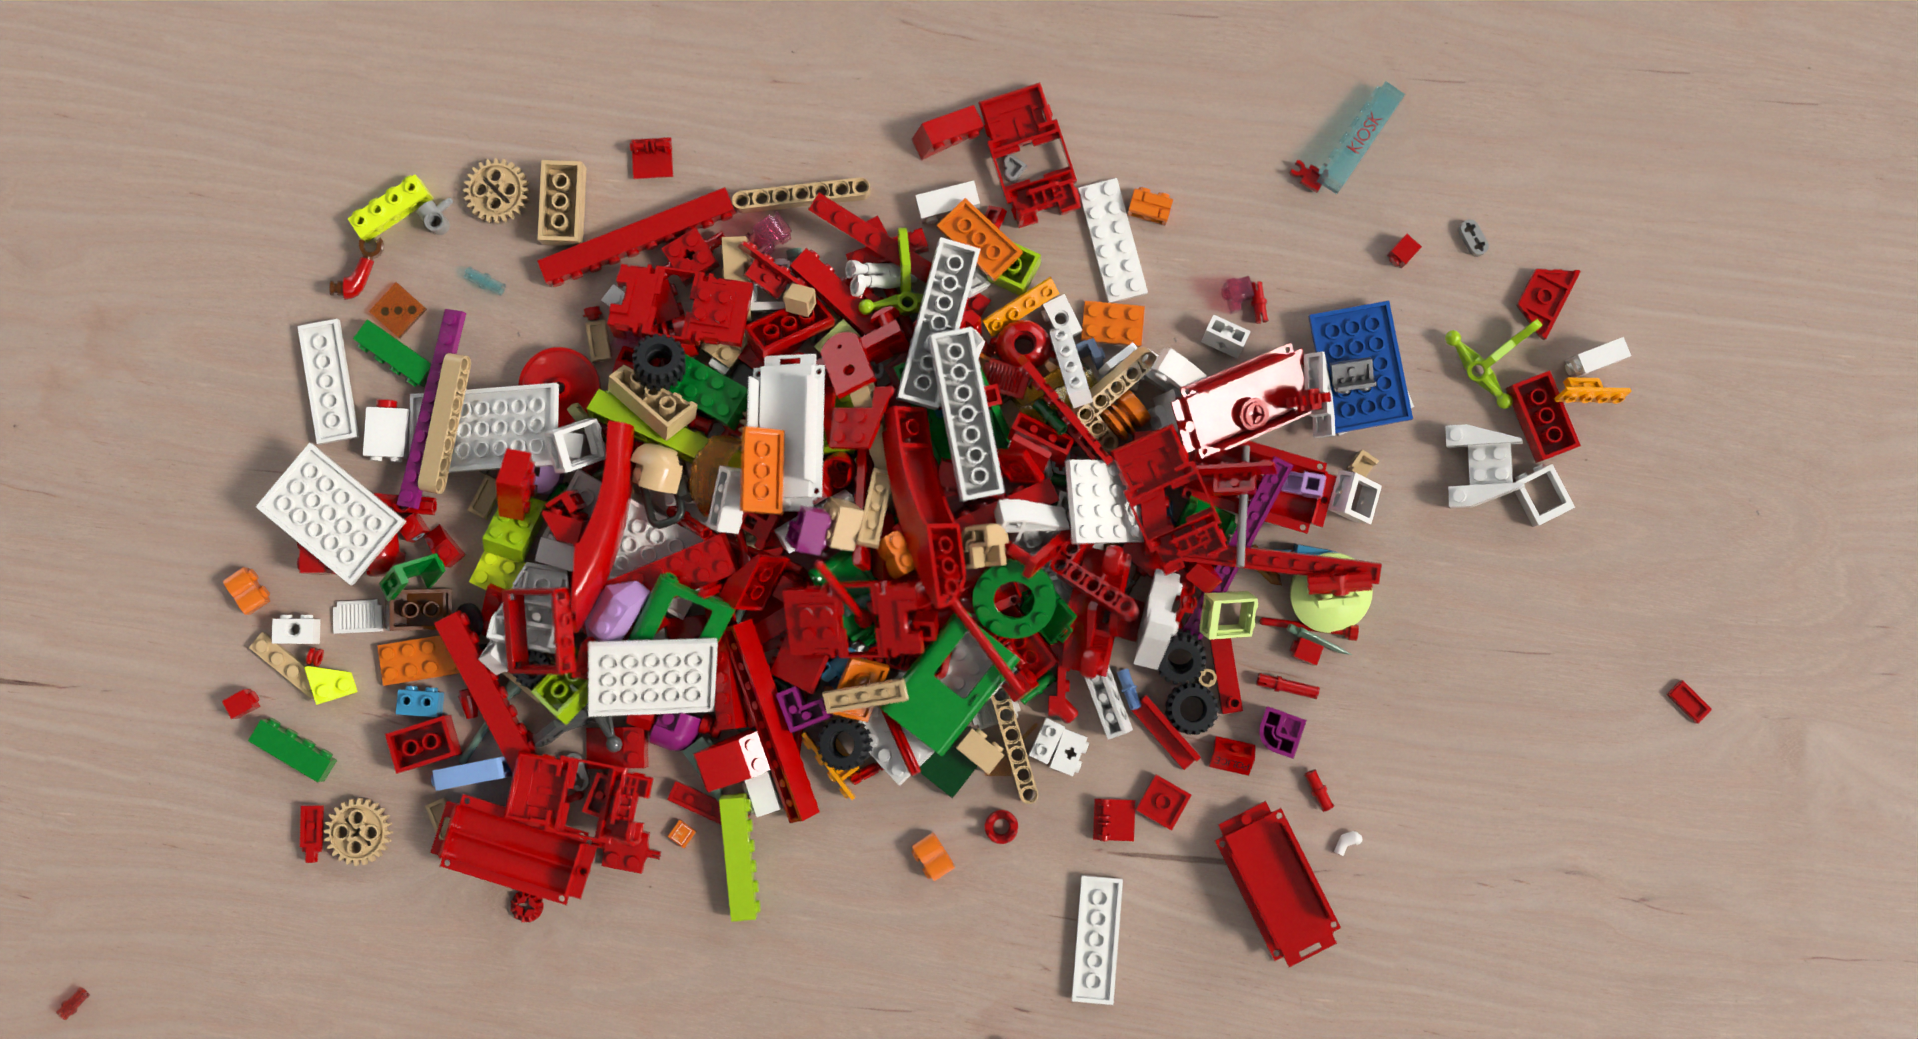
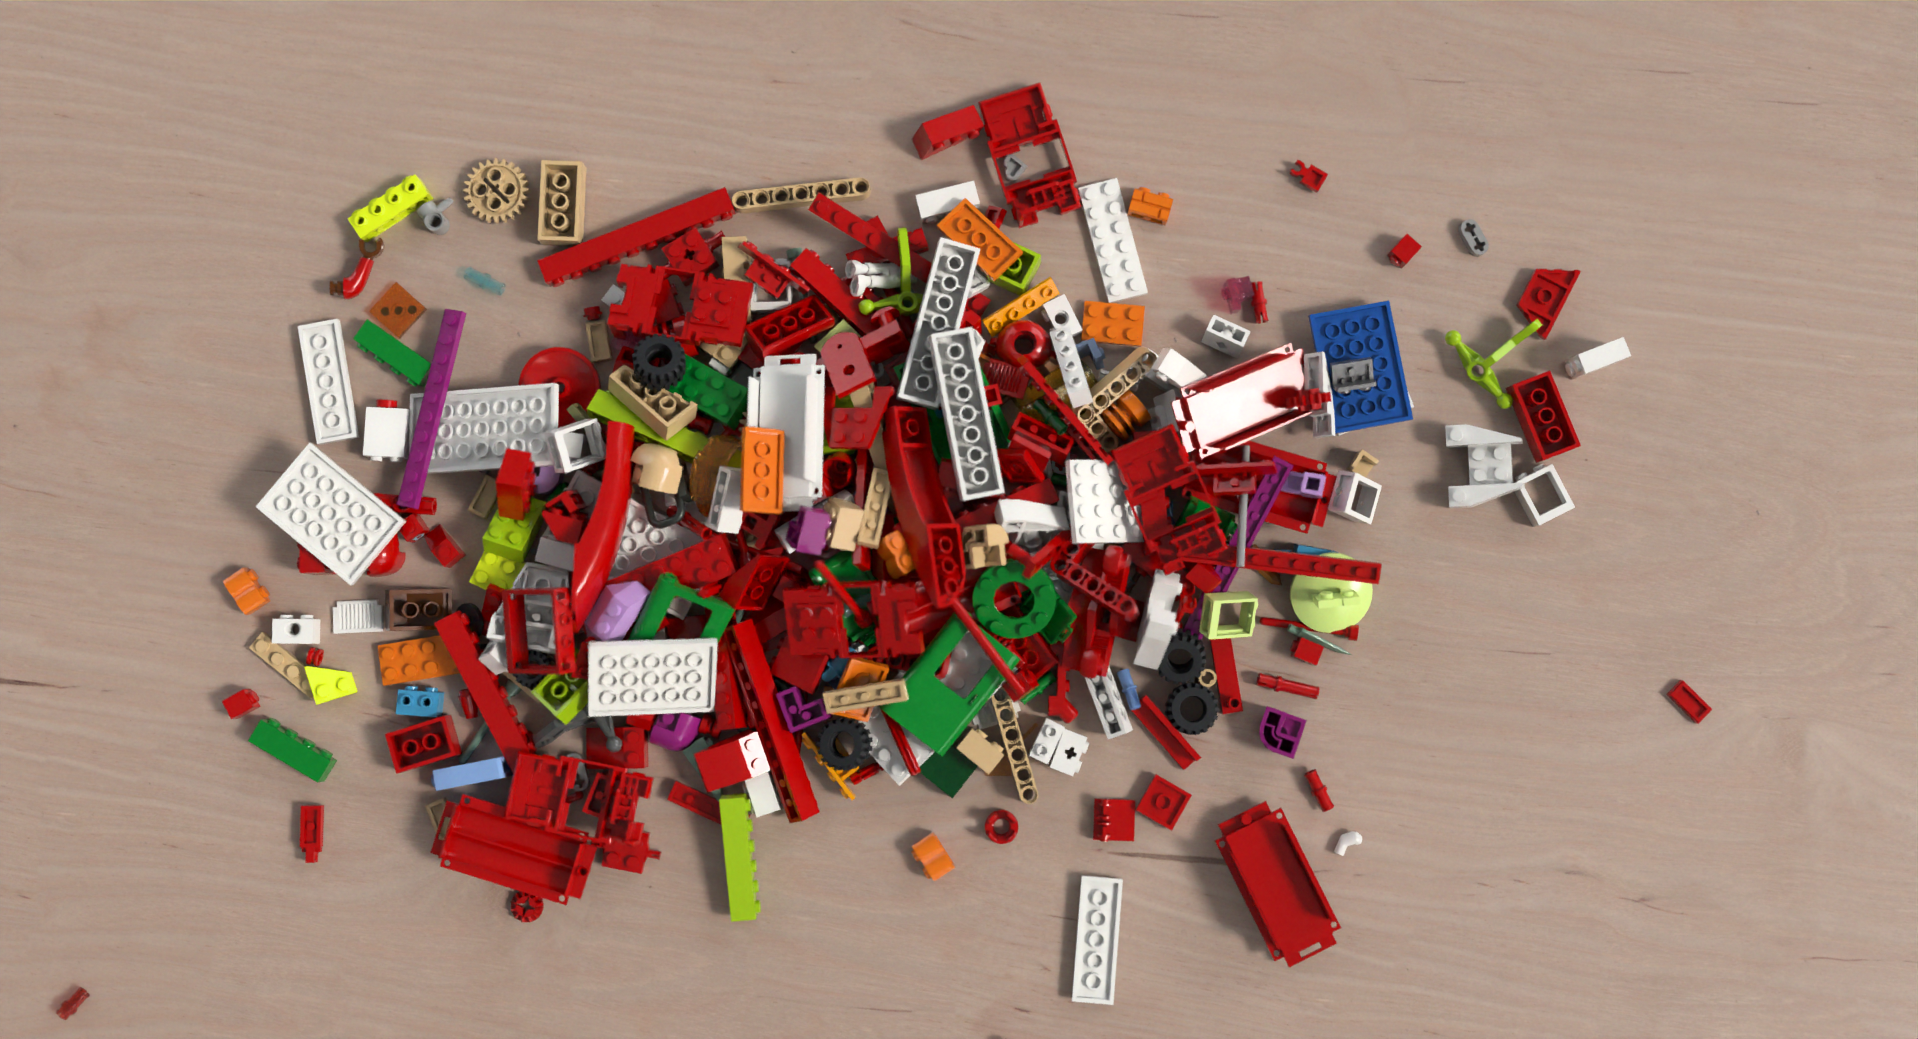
tan gear [324,798,393,866] -> none
green panel [379,553,445,601] -> none
tan beam [418,353,471,494] -> none
red hinge [630,137,673,179] -> none
orange tile [668,819,697,848] -> none
clear pink brick [746,211,792,255] -> none
tan brick [783,283,816,317] -> none
red brick [911,611,939,641] -> none
white plate [1098,343,1137,377] -> none
red panel [1209,736,1256,776] -> none
gear [1238,397,1269,431] -> none
red piece [1307,570,1373,596] -> none
clear light blue brick [1317,81,1406,195] -> none
light orange bracket [1554,377,1632,404] -> none

